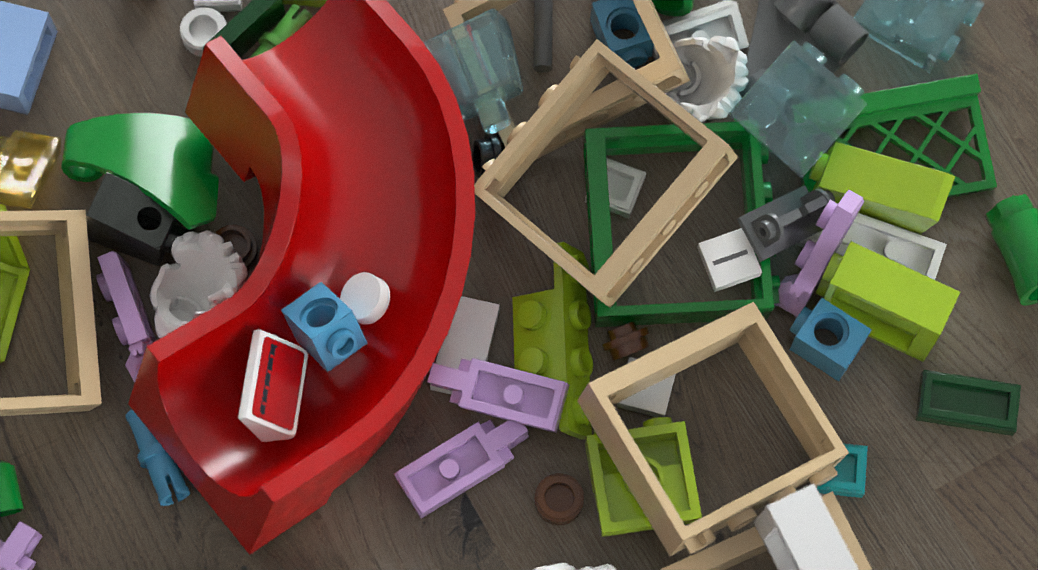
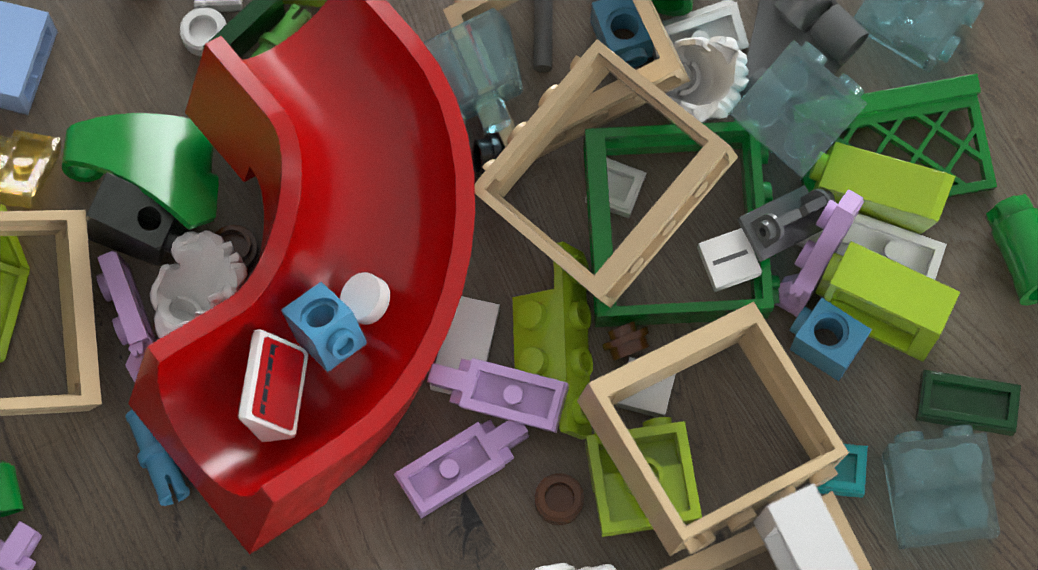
none -> clear light blue plate [882,425,1001,549]

